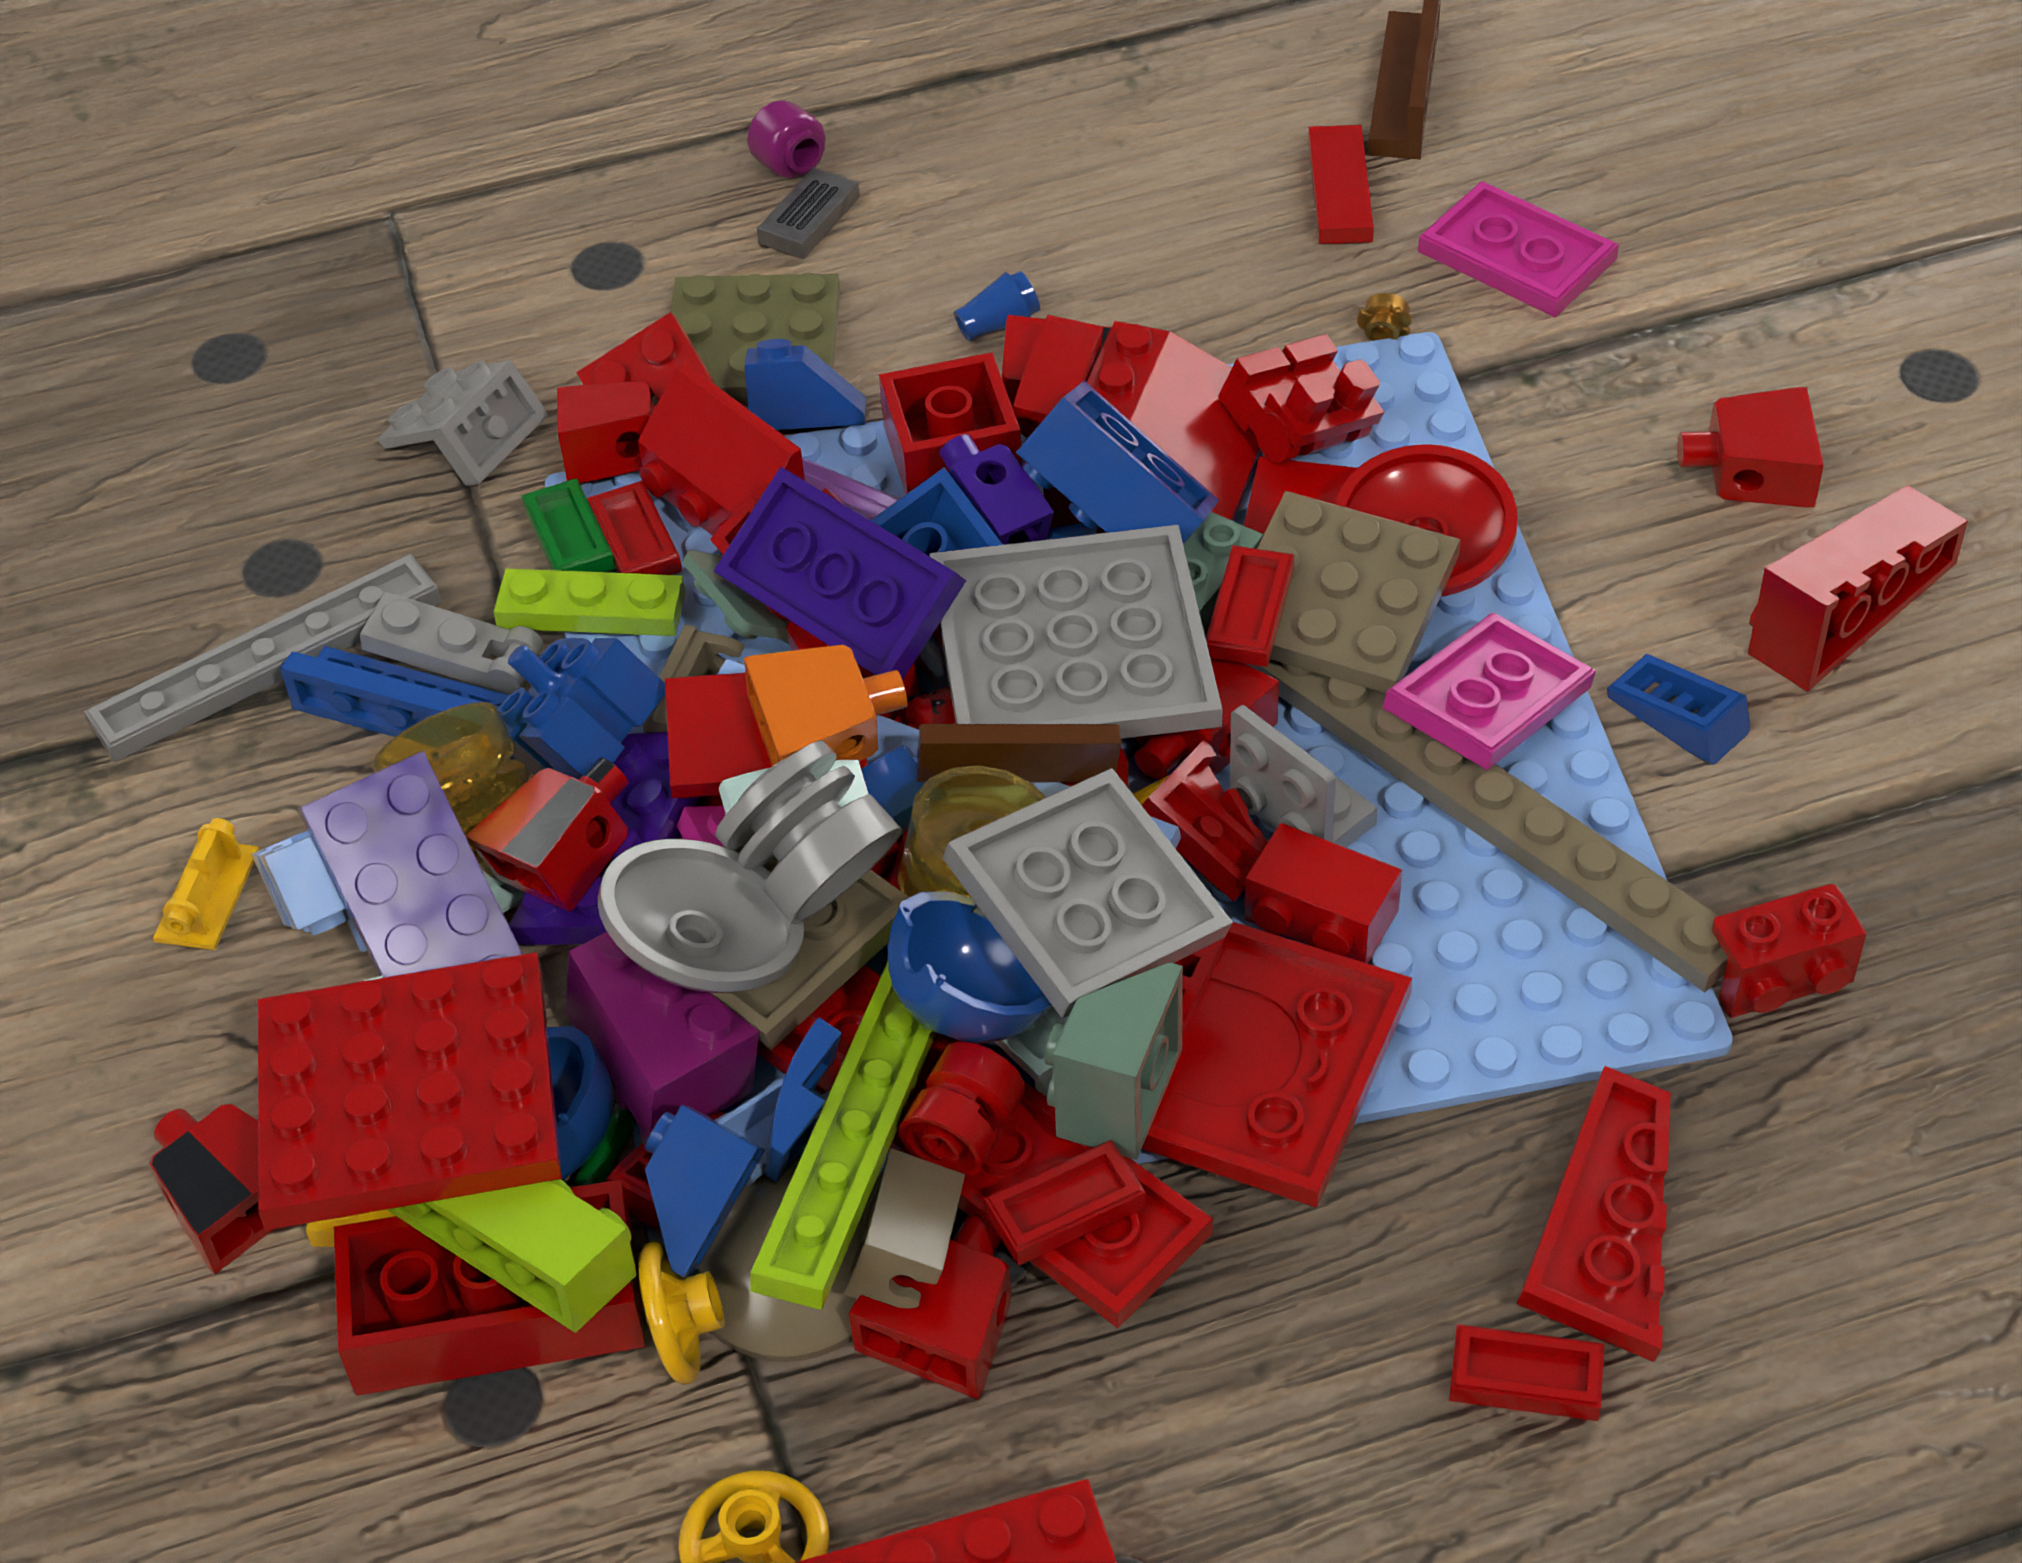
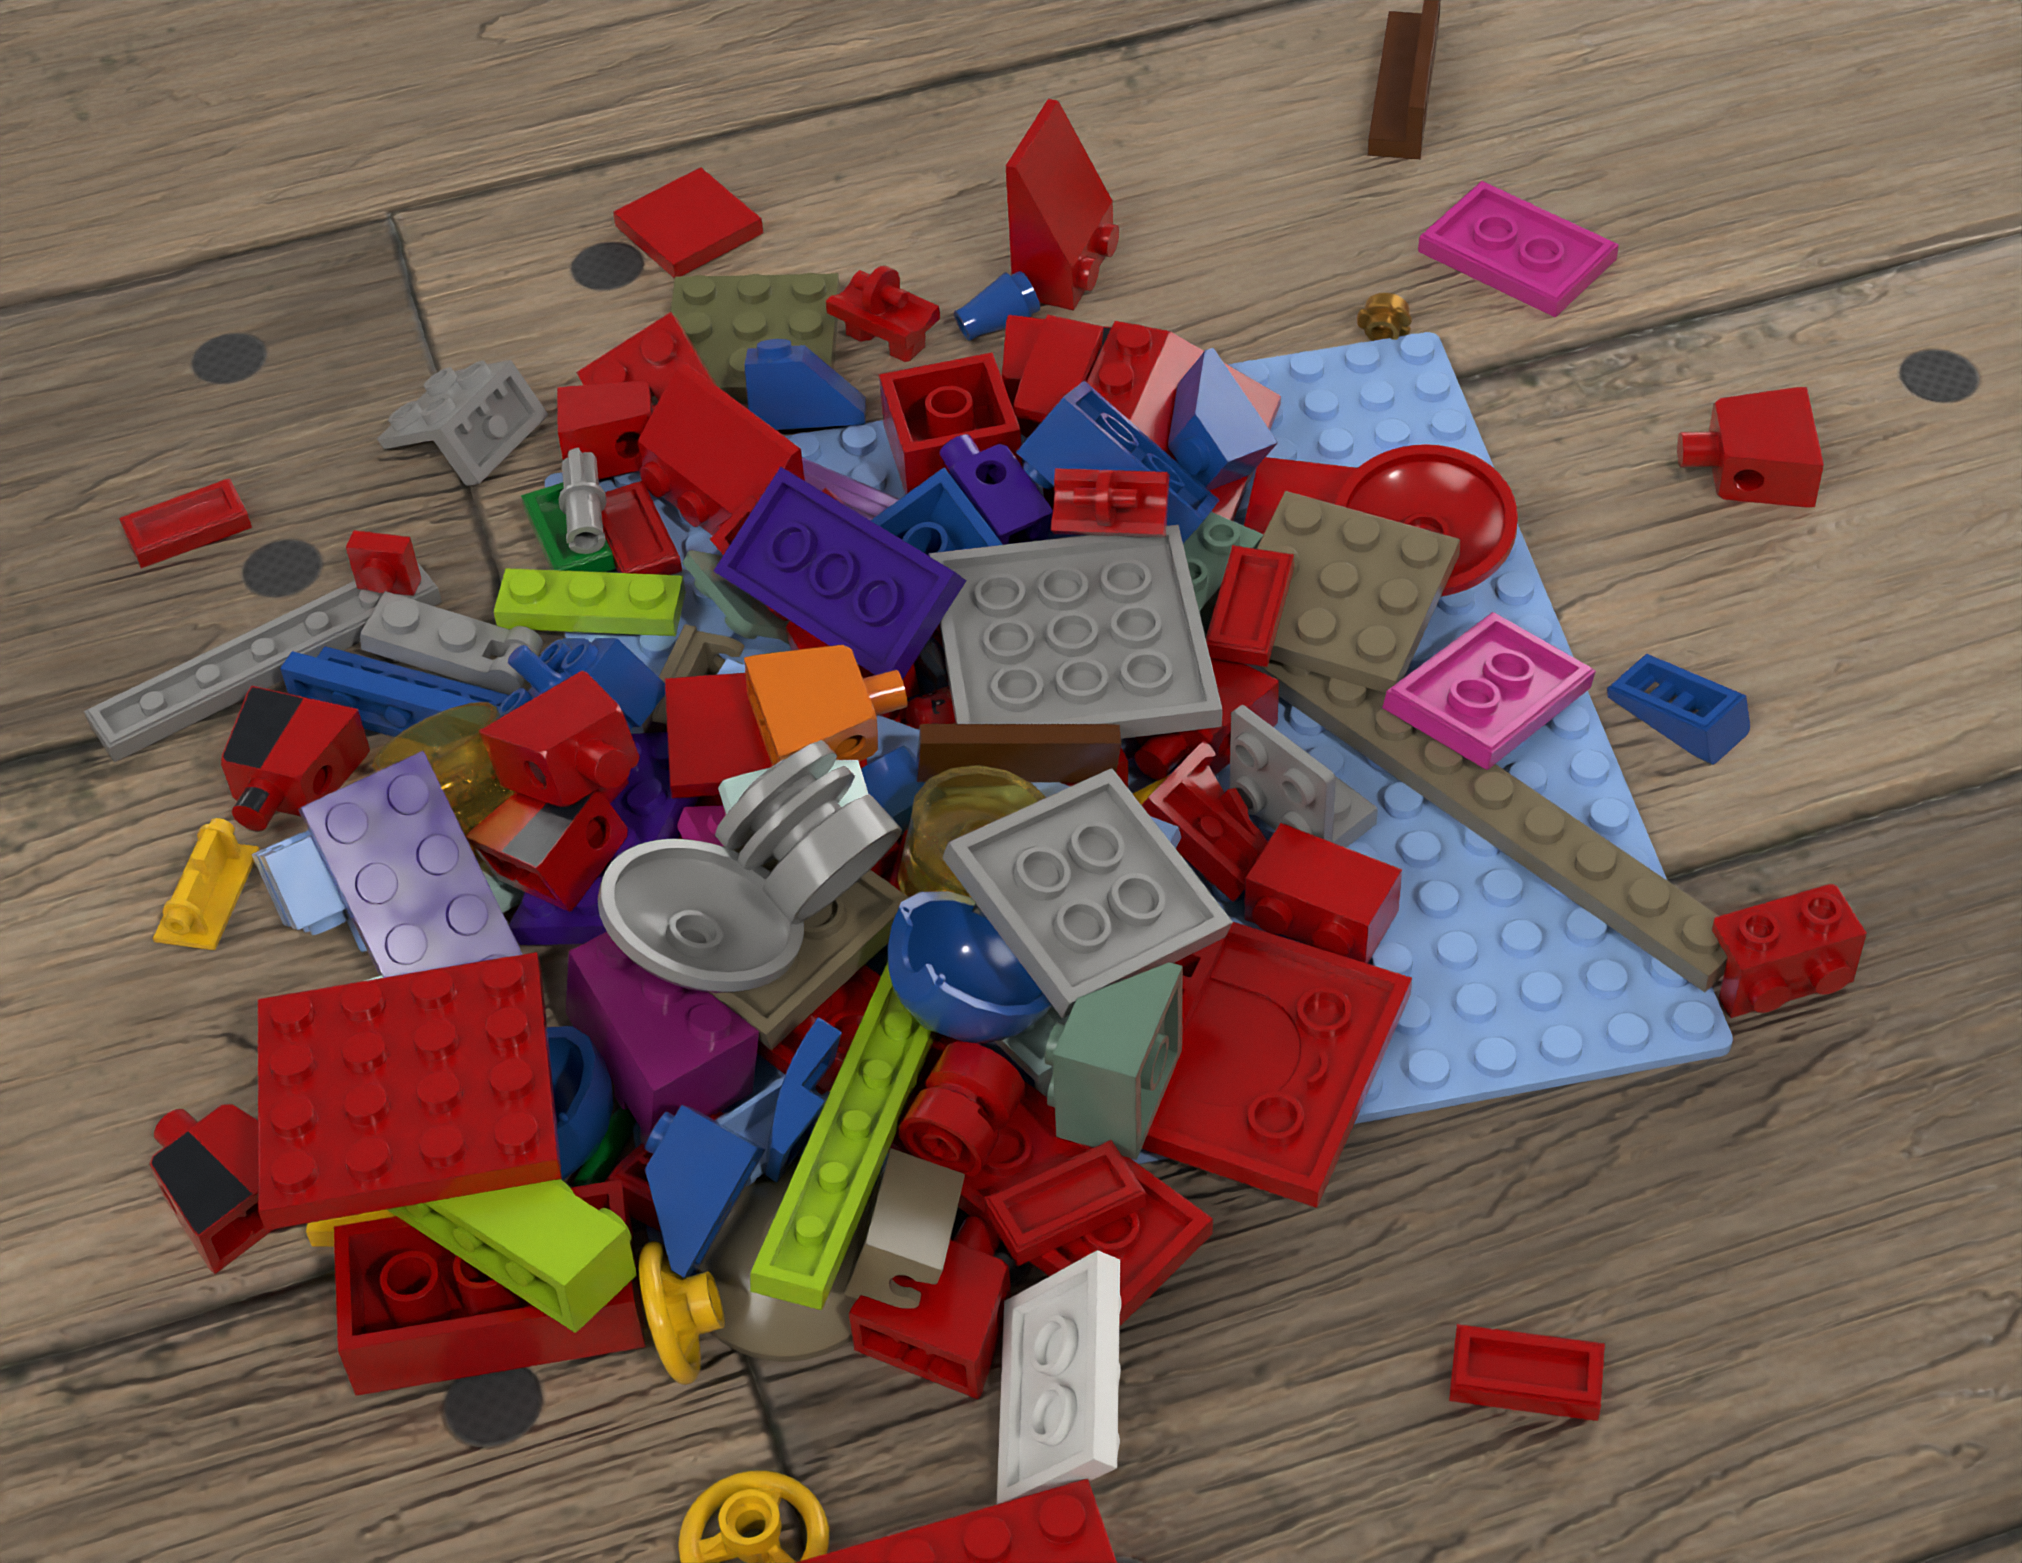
magenta head [747,100,826,179] -> none
flat silver tile [757,167,860,259] -> none
red hips [1218,334,1385,463] -> none
red tile [1308,125,1374,244] -> none
red wing [1516,1066,1671,1362] -> none
red wedge [1748,485,1968,692] -> none
none -> red tile [119,478,252,569]
none -> red torso [221,686,370,831]
none -> red plate [346,530,421,596]
none -> red torso [479,670,640,807]
none -> light grey axle [558,448,607,554]
none -> red tile [613,167,764,279]
none -> red hips [826,265,940,362]
none -> white plate [997,1250,1122,1504]
none -> red slope [1005,98,1119,311]
none -> red hips [1051,468,1170,538]
none -> blue slope [1168,348,1278,491]

